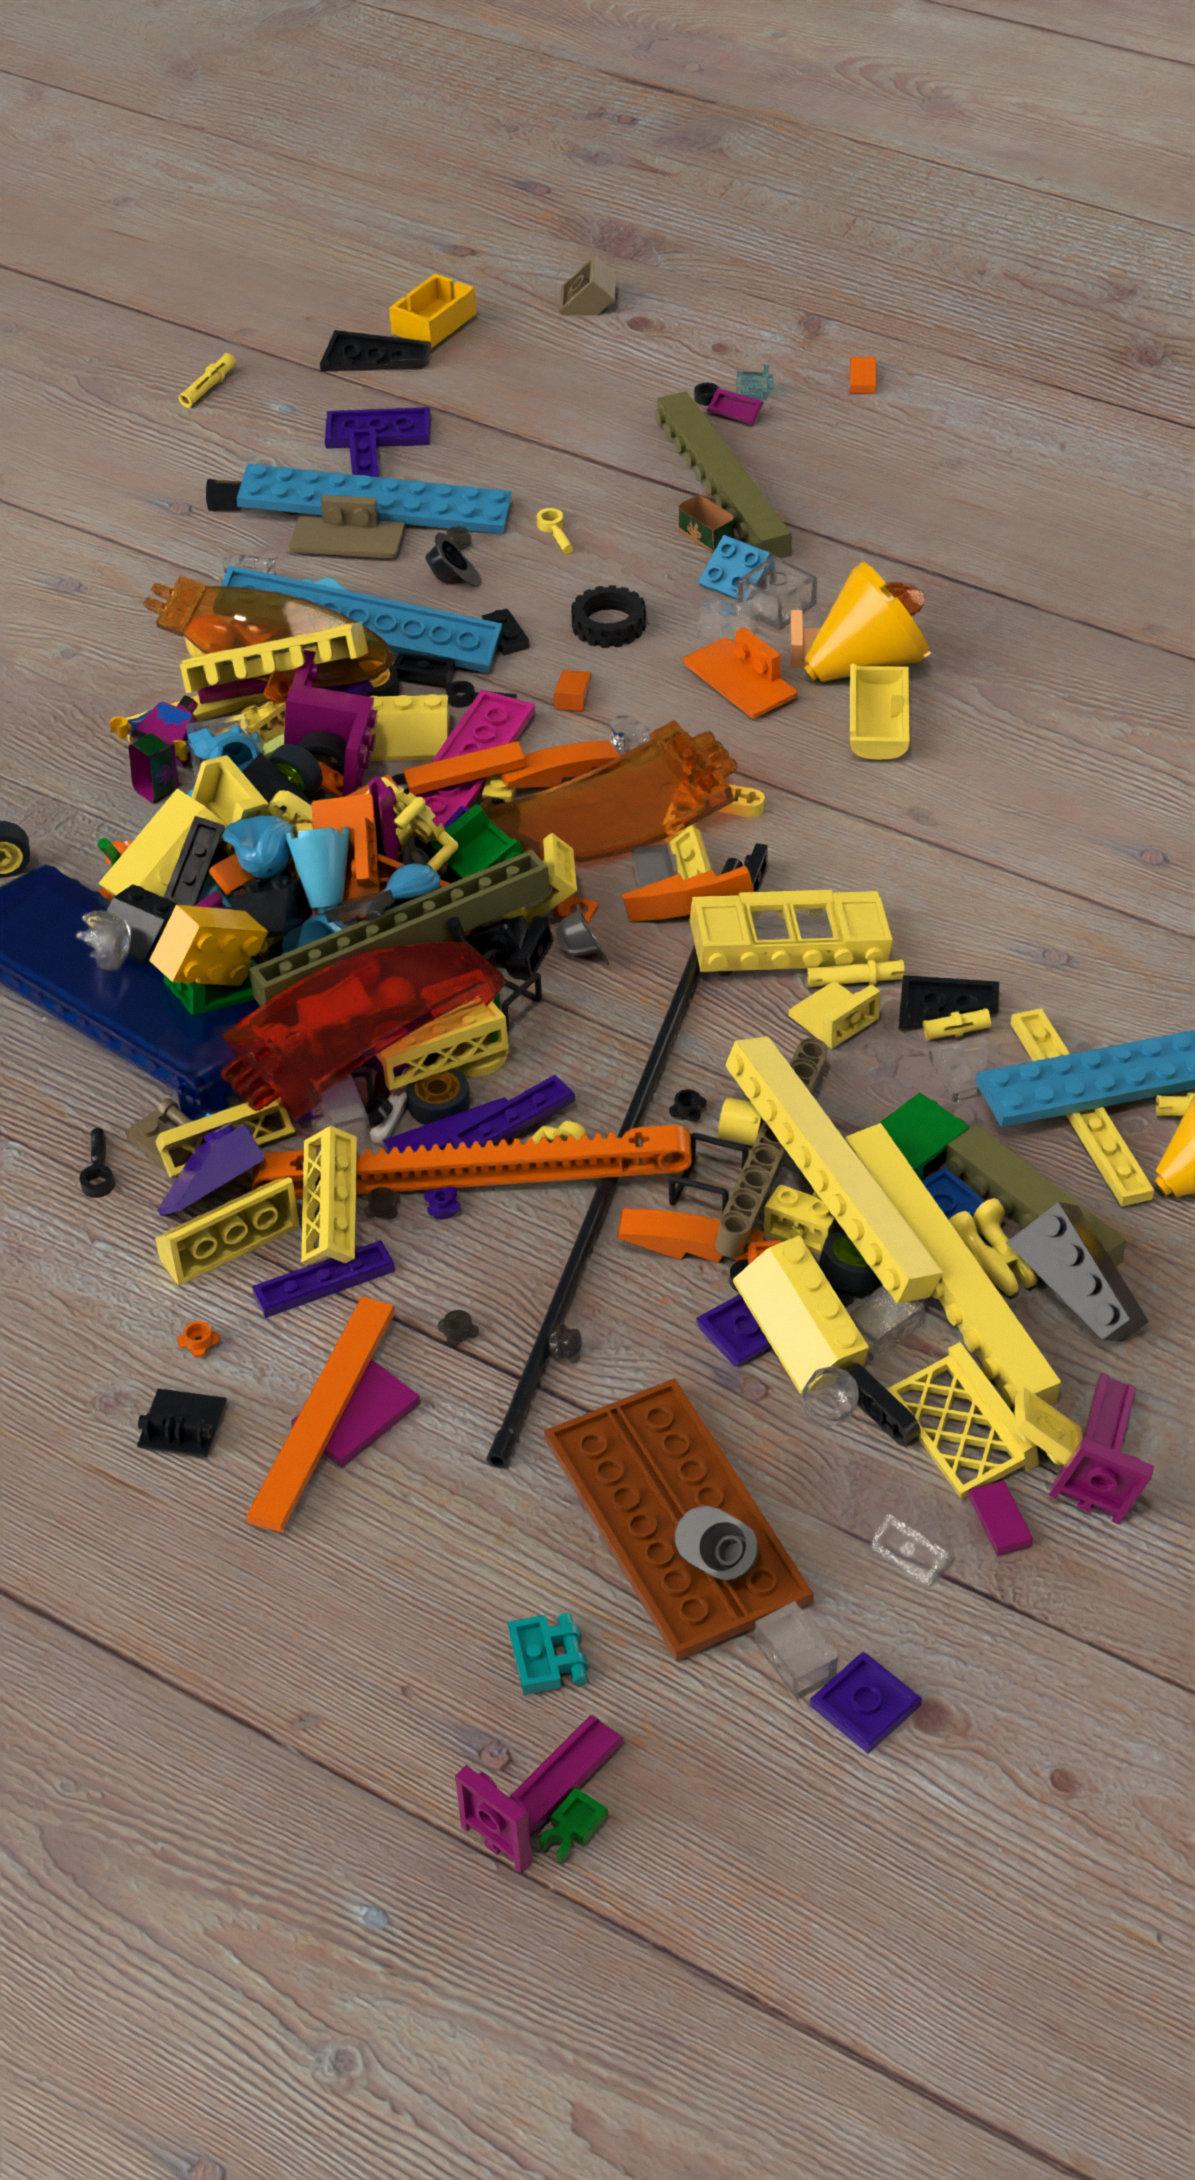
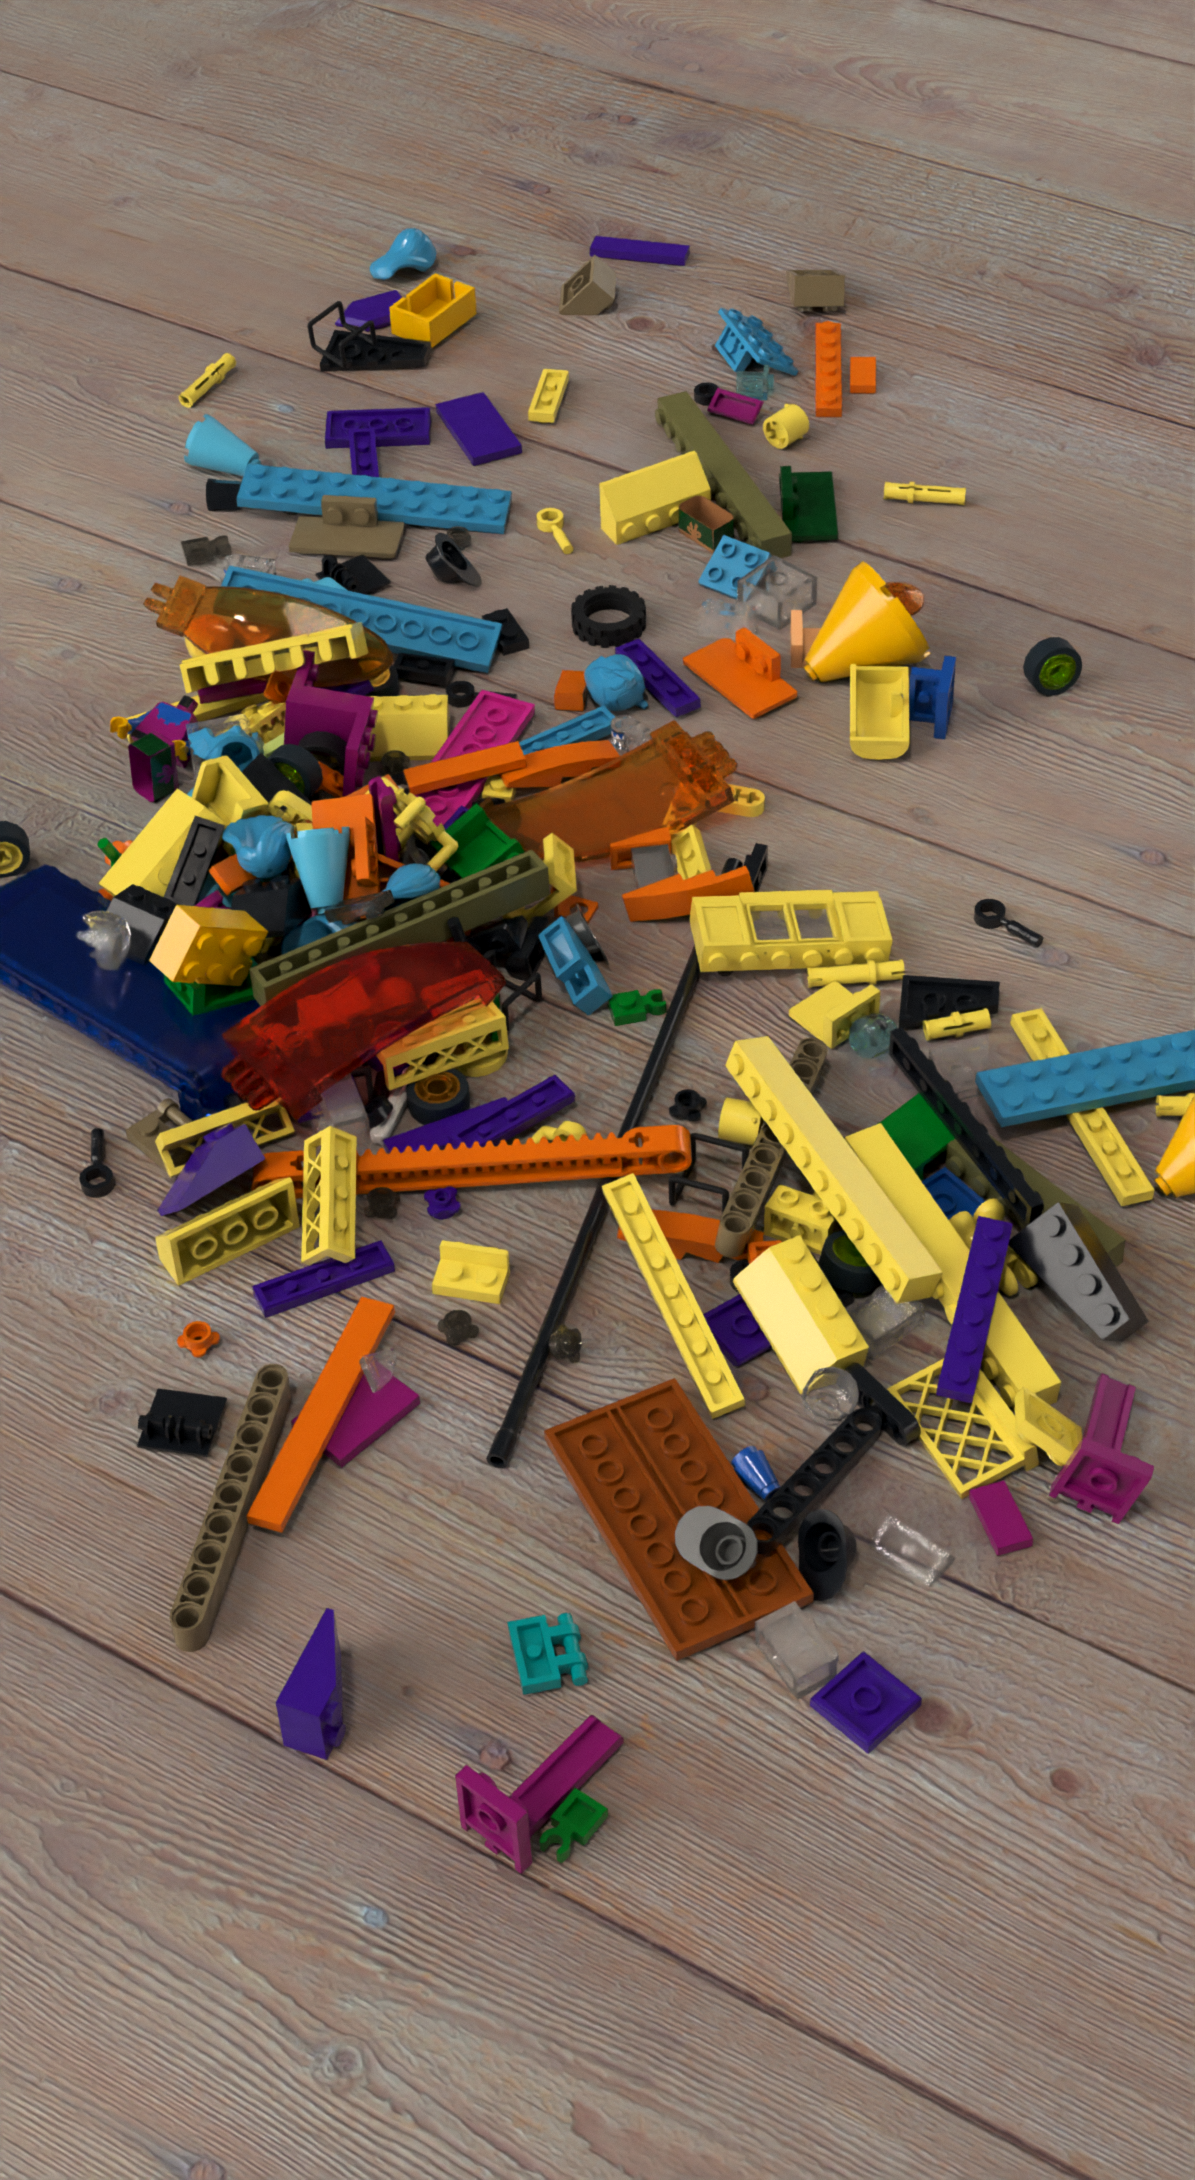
none -> dark tan beam [169,1364,292,1652]
none -> clear smoke plate [181,535,232,566]
none -> medium azure cone [184,414,261,476]
none -> dark purple slope [276,1608,346,1760]
none -> black piece [307,301,377,368]
none -> black hinge [315,554,391,594]
none -> dark purple tile [335,290,402,332]
none -> clear tile [359,1348,397,1393]
none -> dark azure piece [369,228,437,280]
none -> clear smoke plate [380,750,410,777]
none -> light yellow bracket [432,1240,510,1304]
none -> dark purple tile [435,392,522,466]
none -> dark azure plate [519,706,620,755]
none -> light yellow plate [528,369,569,423]
none -> dark azure slope [538,916,613,1015]
none -> dark azure helmet [584,654,648,712]
none -> dark purple tile [590,236,690,266]
none -> light yellow slope [599,451,711,545]
none -> light yellow plate [602,1173,745,1419]
none -> green plate [607,989,667,1026]
none -> orange slope [610,827,672,870]
none -> dark purple plate [615,639,701,718]
none -> dark azure bracket [715,308,799,376]
none -> blue cone [731,1446,781,1502]
none -> black beam [747,1408,882,1554]
none -> light yellow piece [763,403,809,449]
none -> dark green bracket [779,466,838,542]
none -> dark tan slope [786,270,845,311]
none -> black piece [798,1509,857,1602]
none -> orange plate [815,321,842,417]
none -> clear light blue head [849,1013,897,1059]
none -> light yellow pin [883,481,966,505]
none -> black plate [889,1027,1044,1227]
none -> blue bracket [909,656,956,740]
none -> dark purple plate [936,1216,1013,1403]
none -> black piece [974,899,1044,947]
none -> black wheel [1023,637,1083,696]

